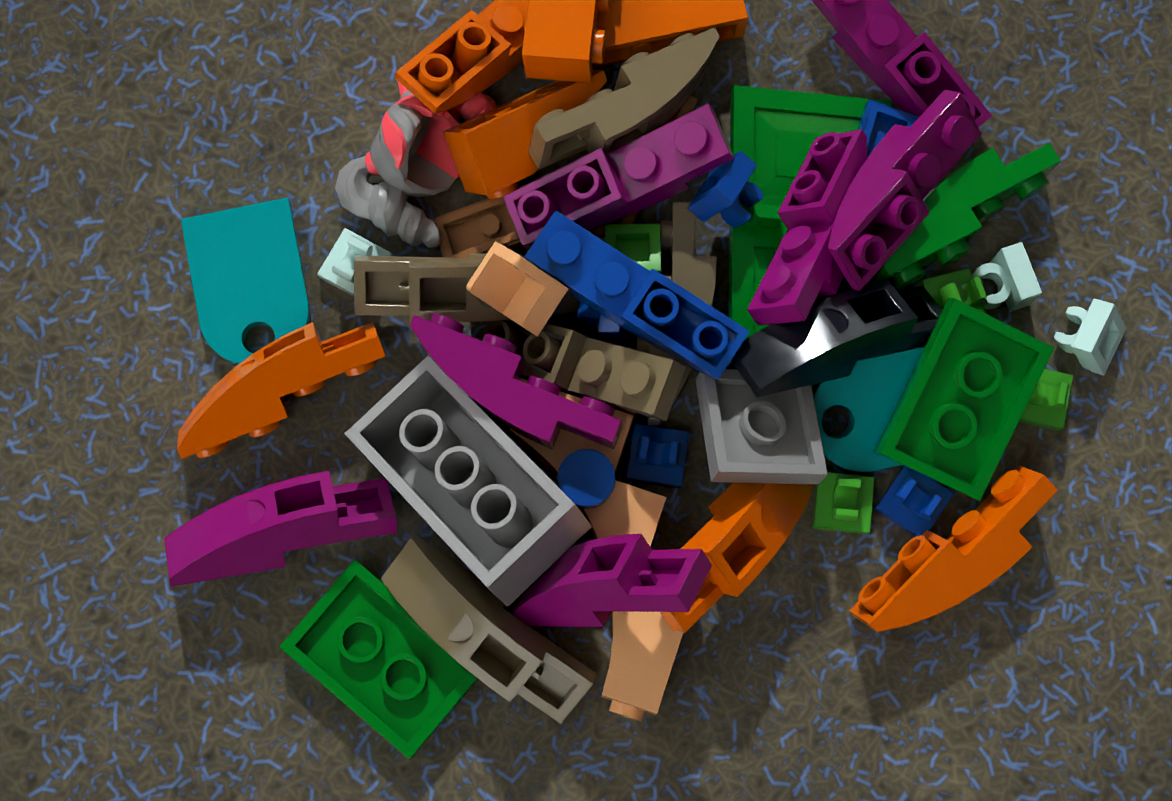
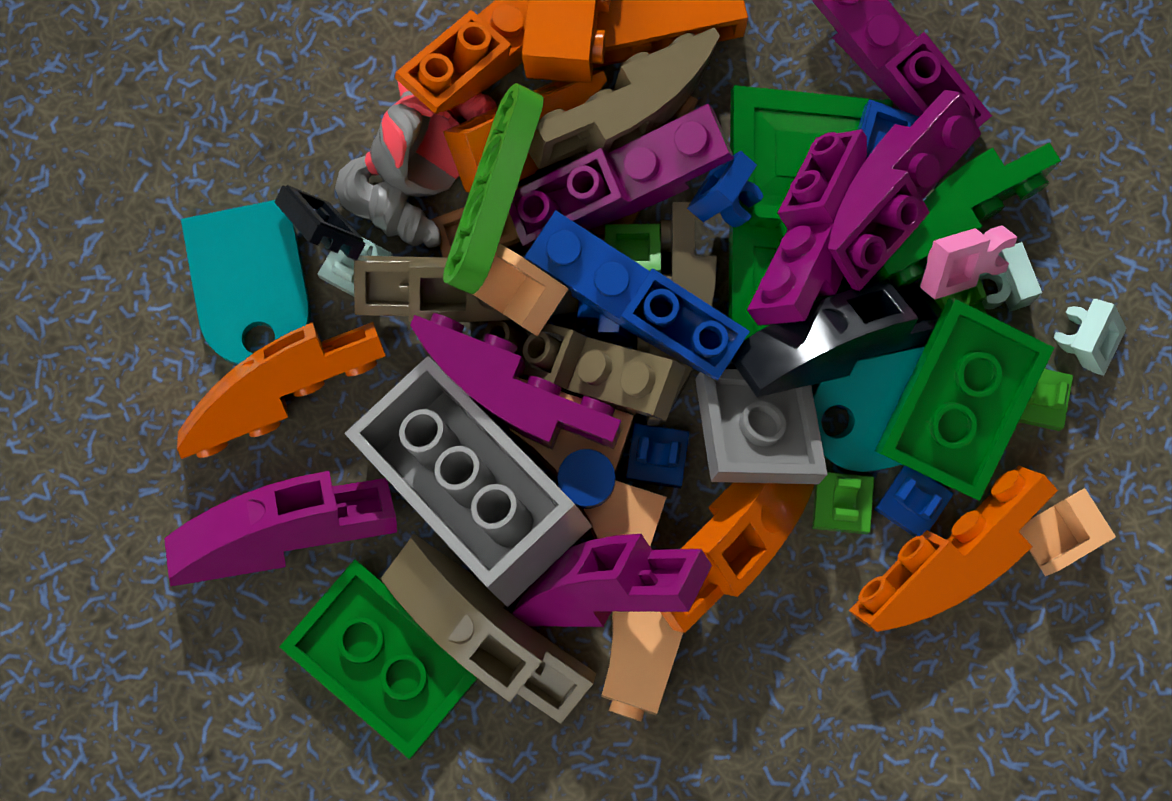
none -> black tile [274,185,366,261]
none -> bright green beam [443,83,544,294]
none -> bright pink plate [920,225,1017,299]
none -> light nougat panel [1019,488,1116,576]

